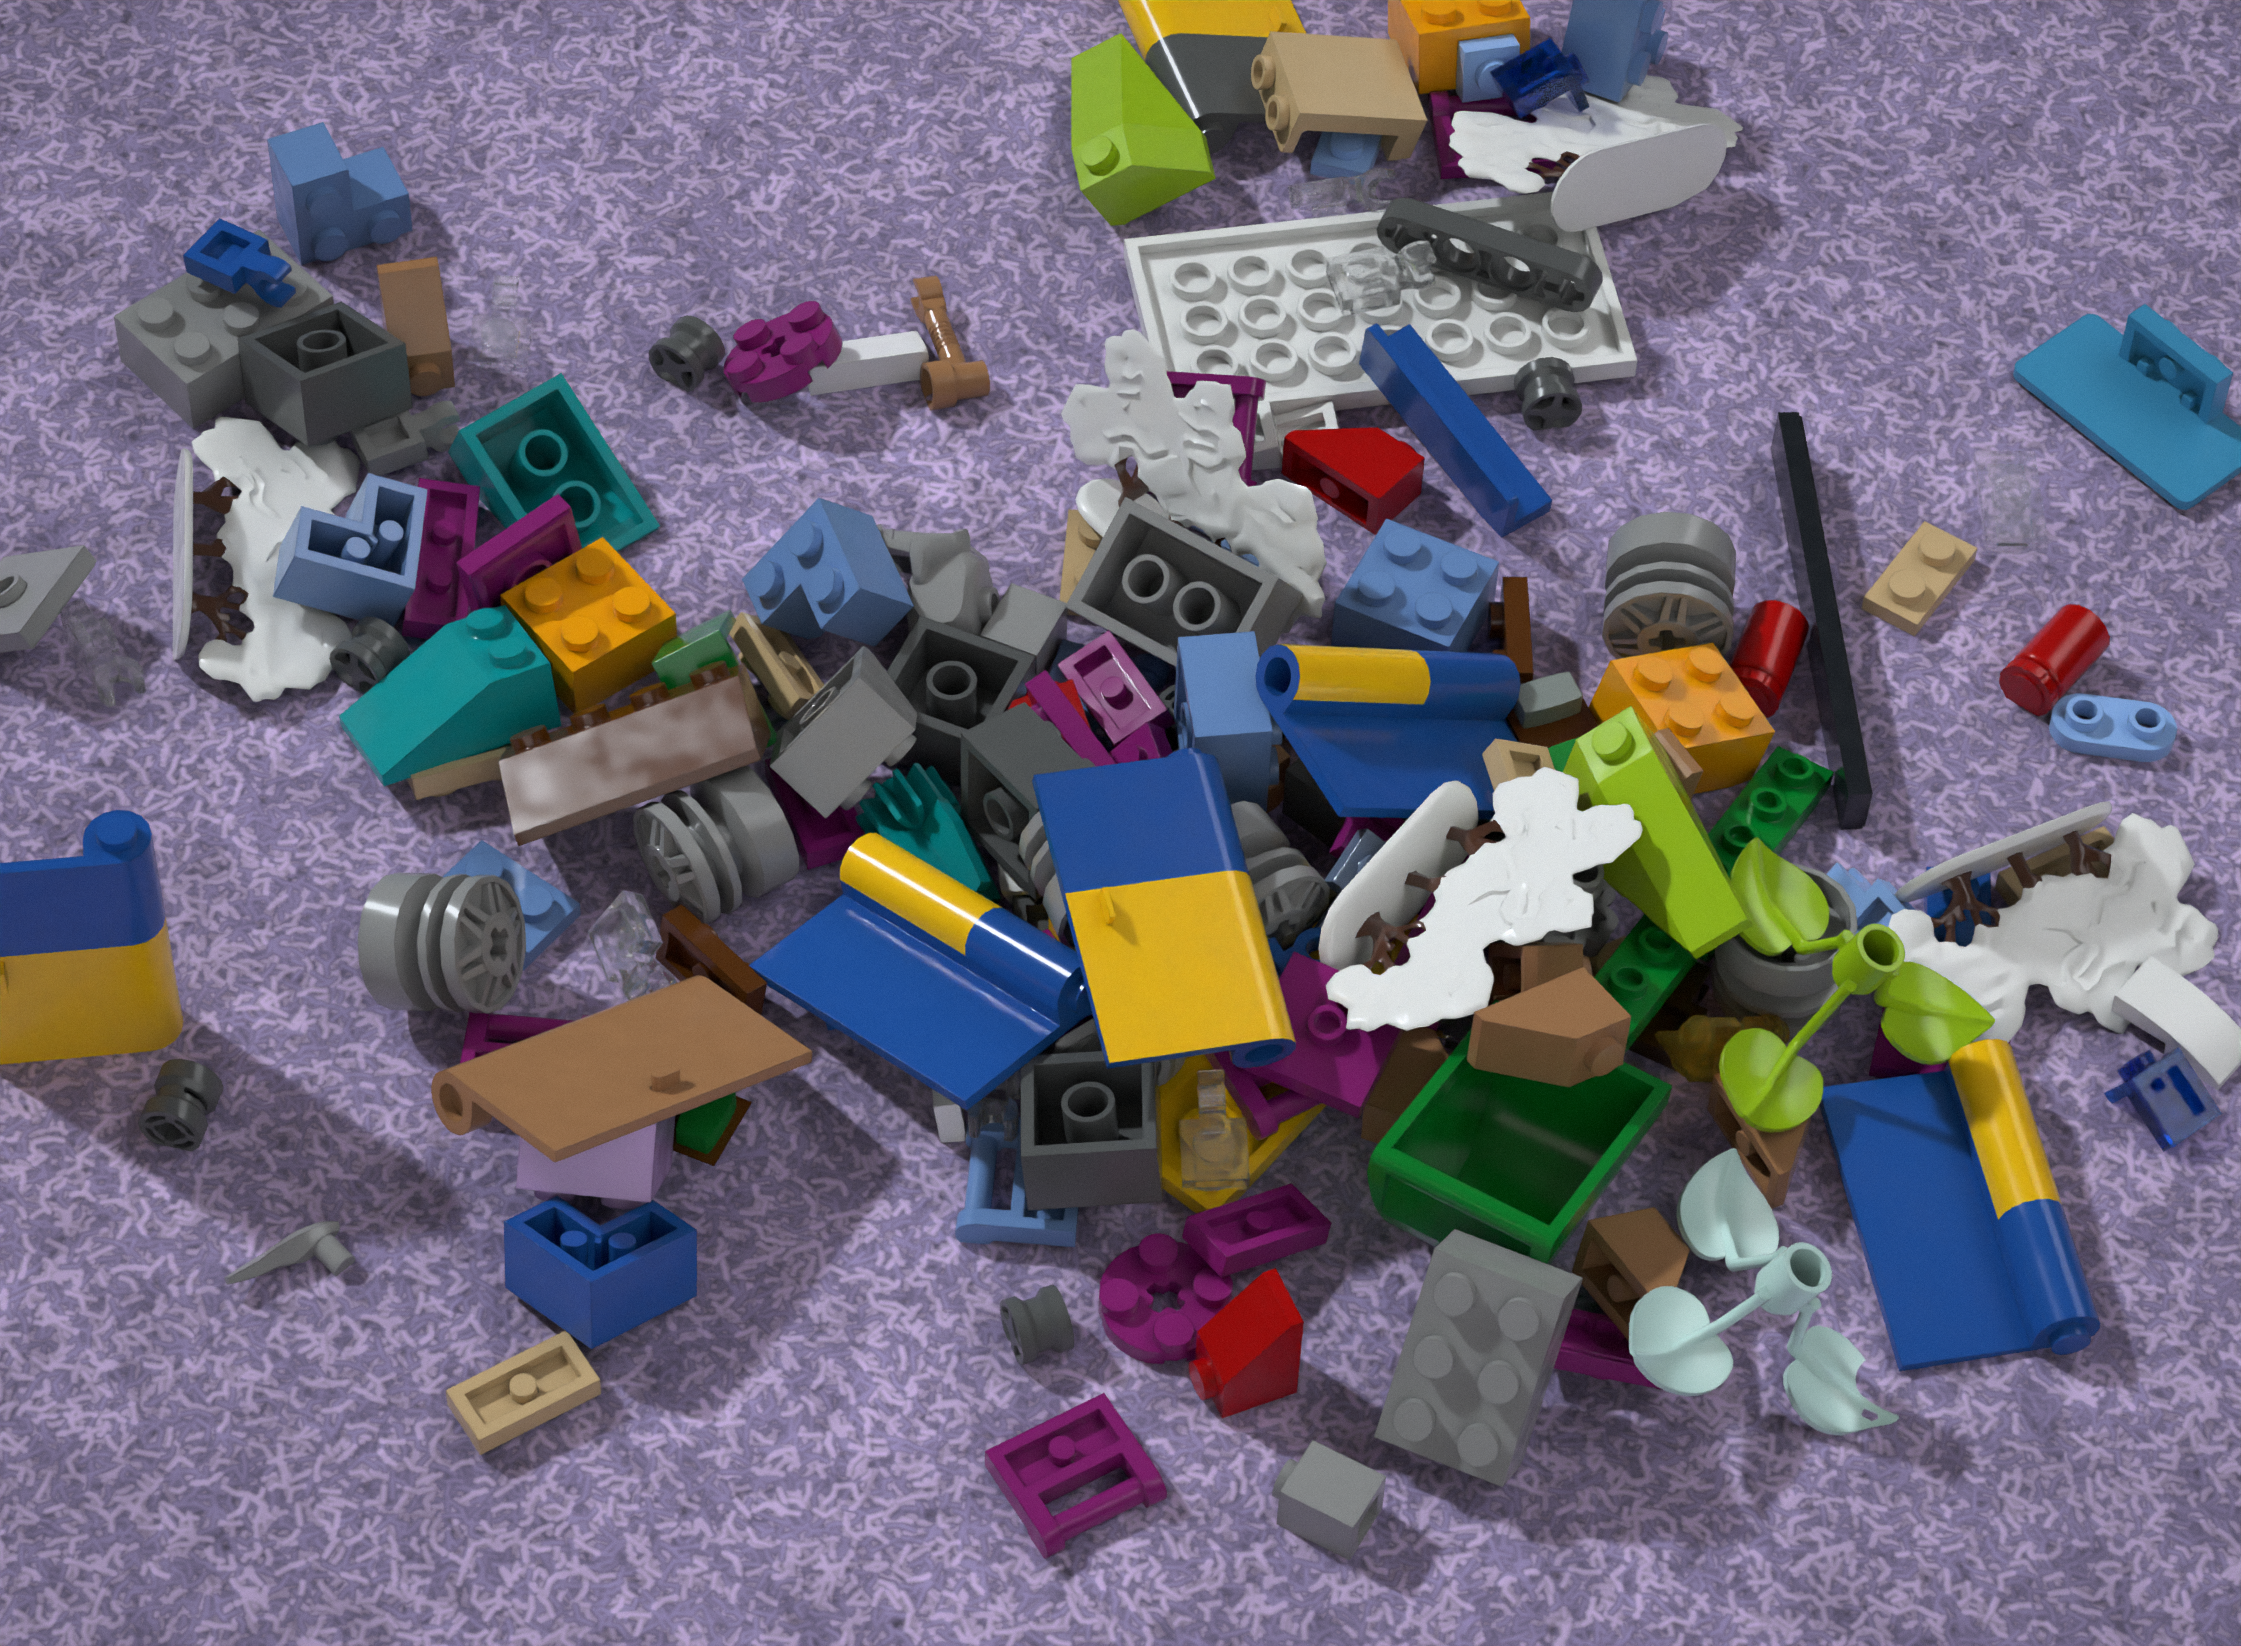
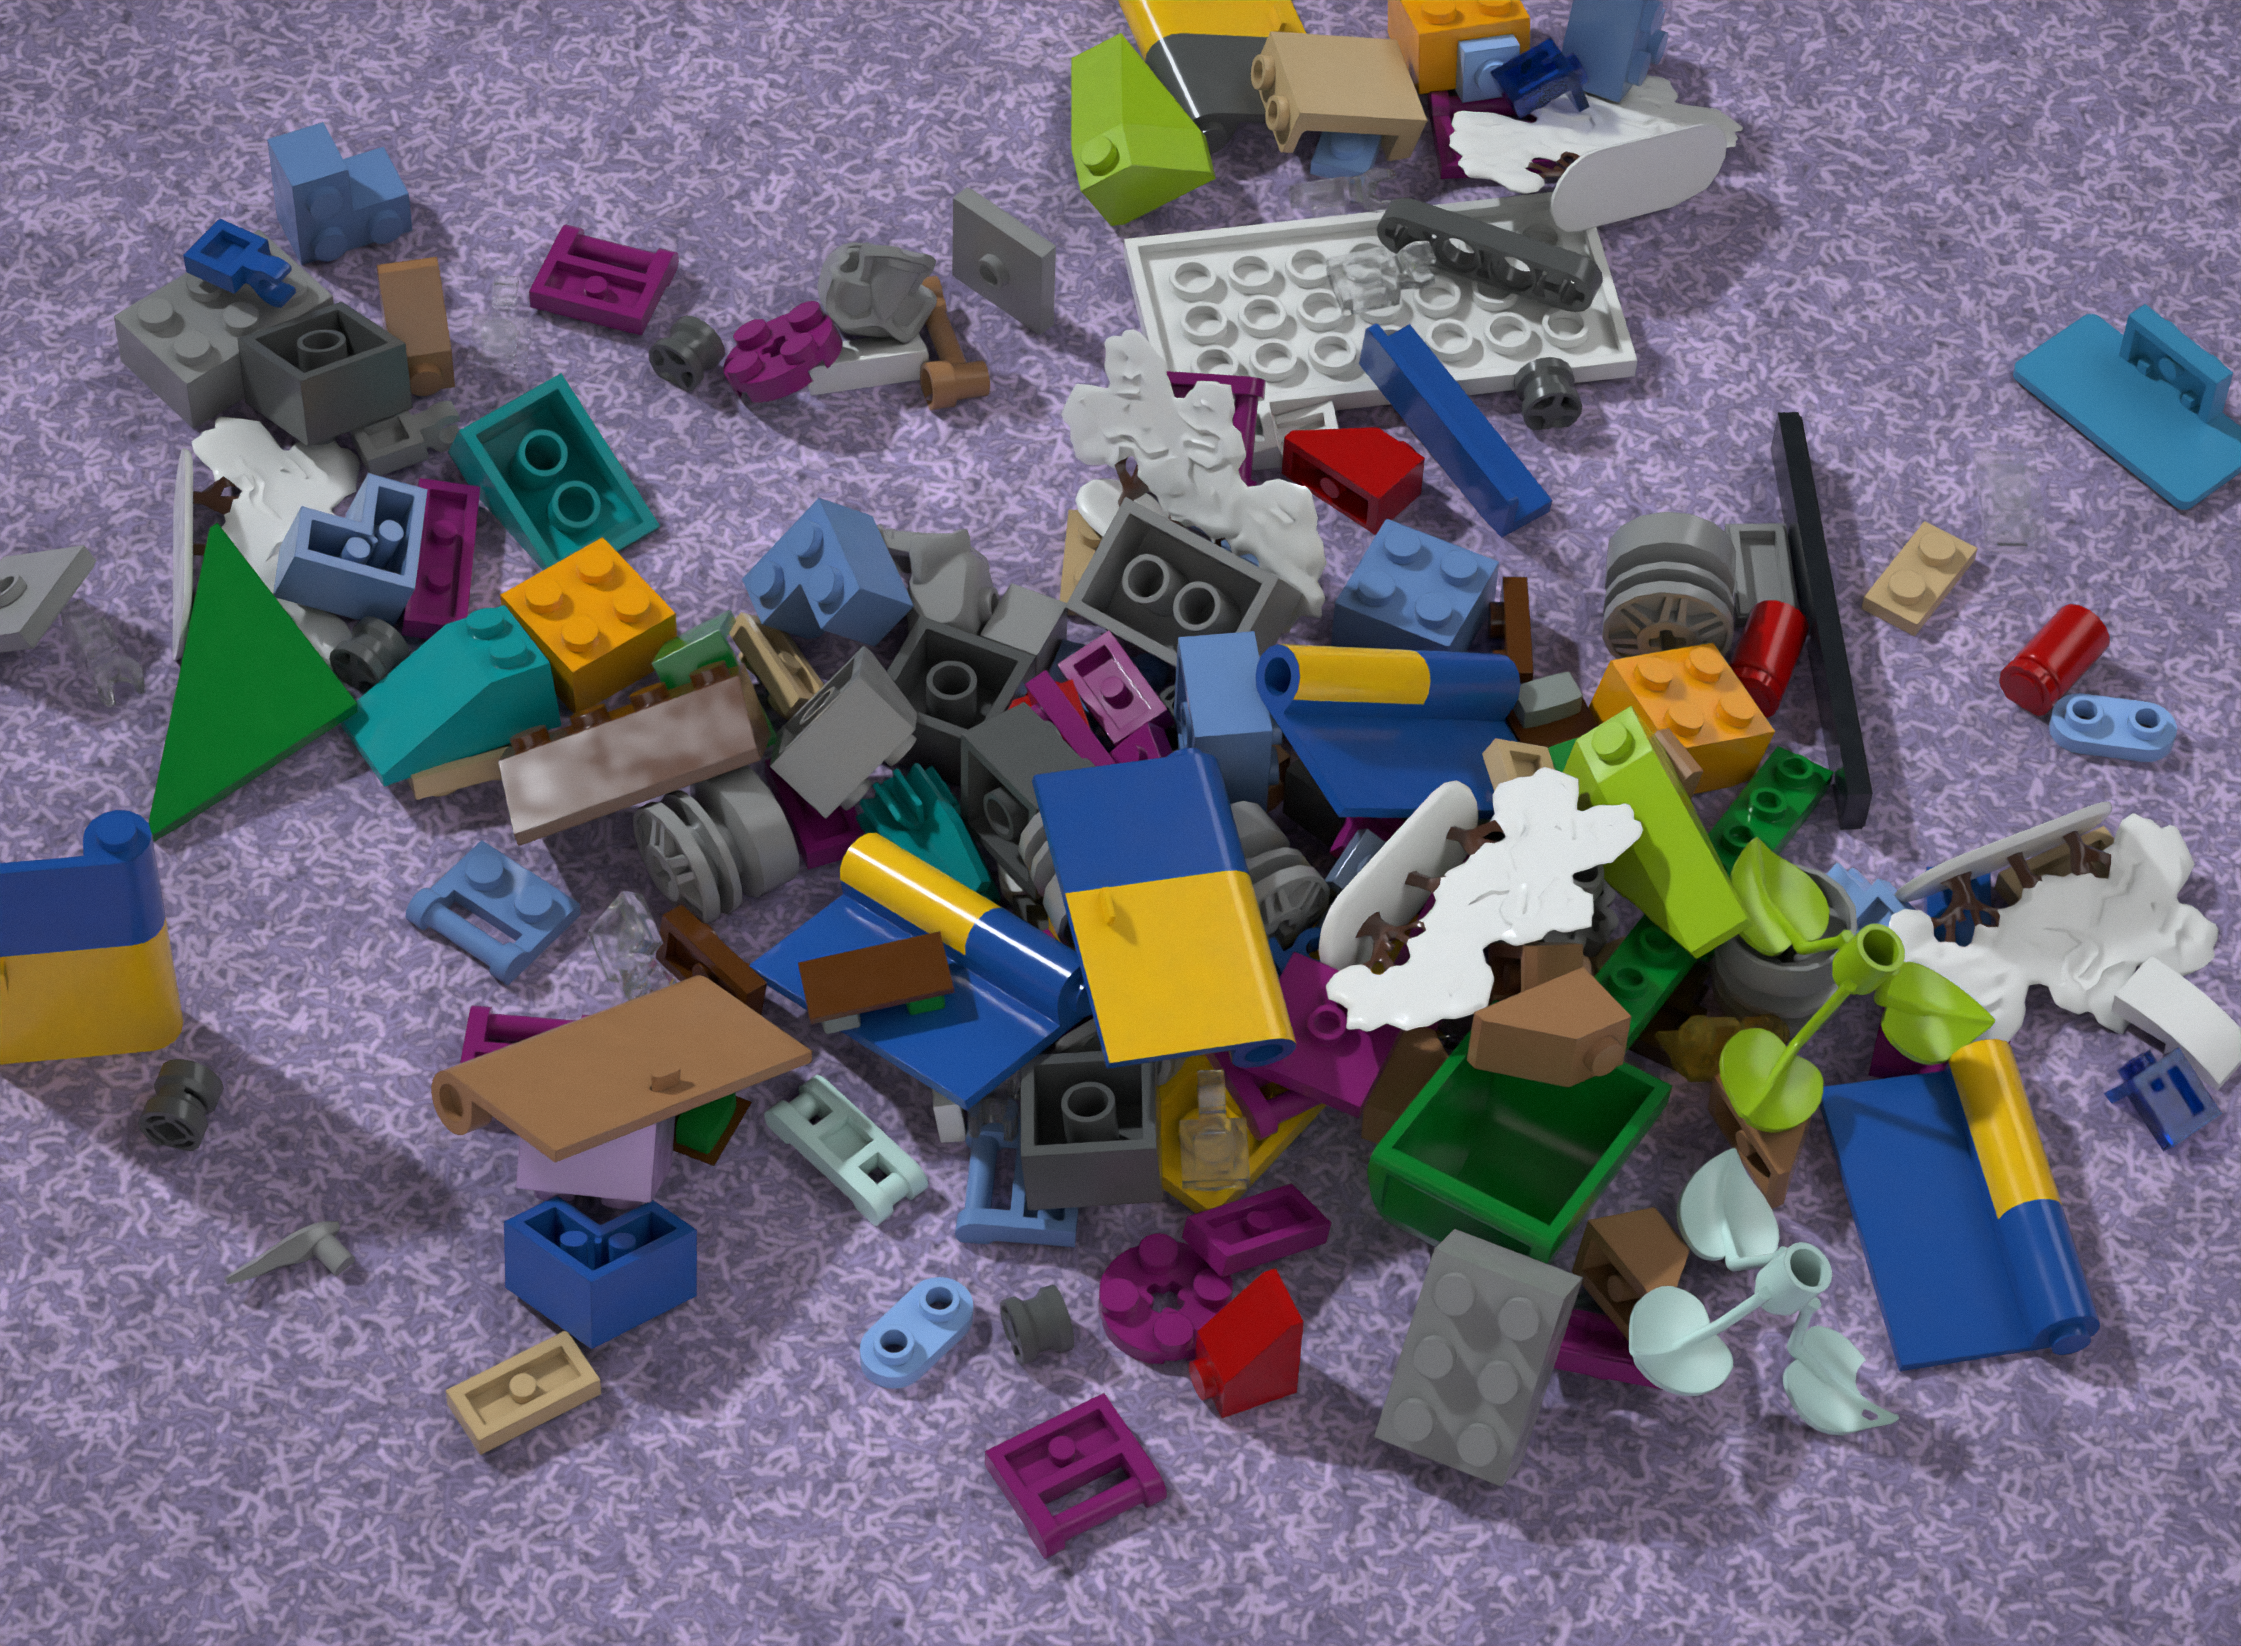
light grey wheel [358,872,526,1014] -> none
magenta plate [456,494,582,613] -> none
light grey brick [1272,1440,1386,1560] -> none
none -> green tile [148,523,358,842]
none -> magenta plate [529,224,679,336]
none -> light aqua plate [764,1075,929,1226]
none -> reddish brown piece [798,931,955,1034]
none -> light grey head [818,242,937,343]
none -> light blue plate [860,1277,973,1389]
none -> light grey plate [952,187,1056,335]
none -> light grey tile [1724,523,1798,628]

